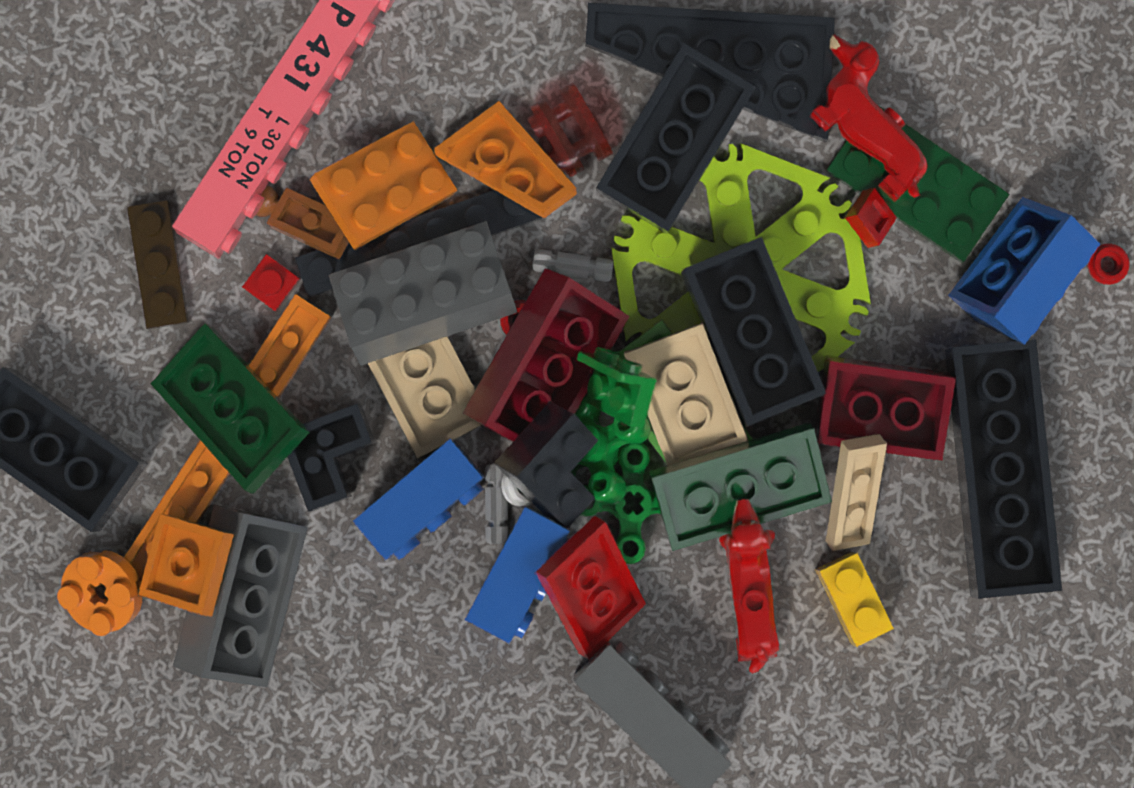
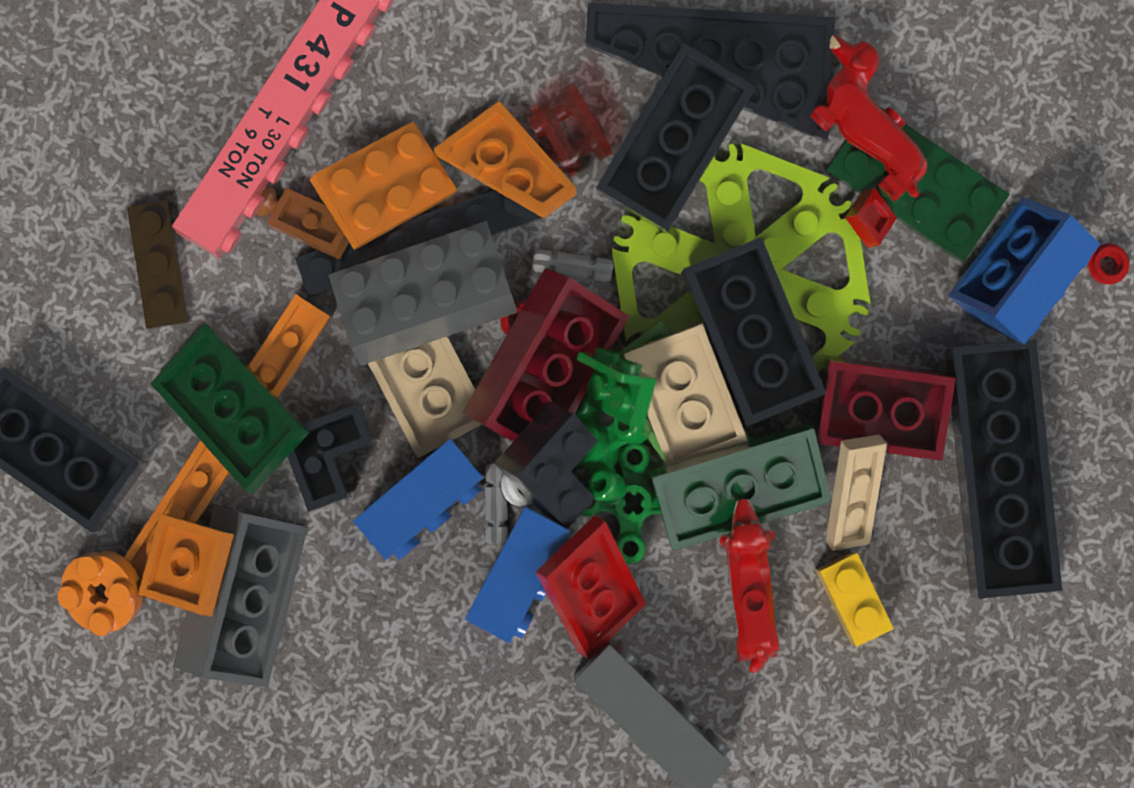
red plate [242,254,301,312] -> none

